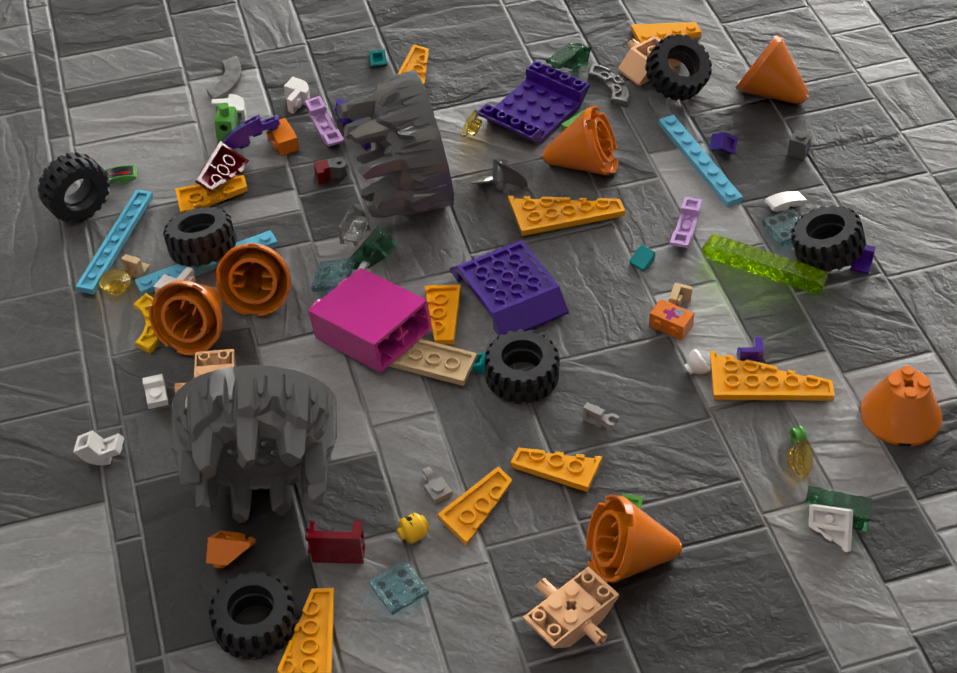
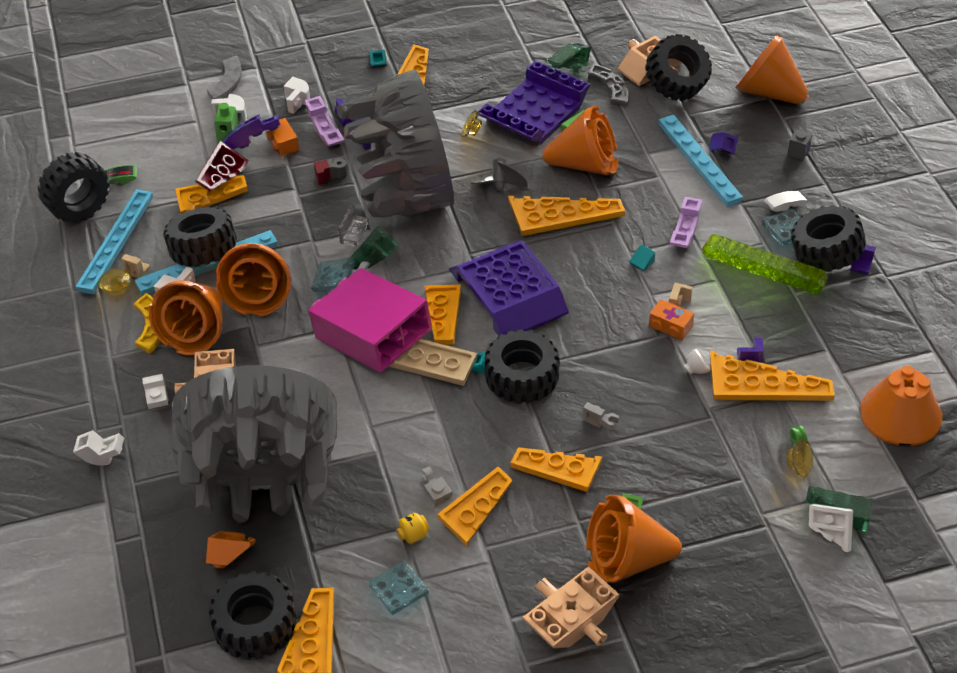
dark red panel [305,521,366,564] -> none
light orange wing [631,22,702,43] -> none

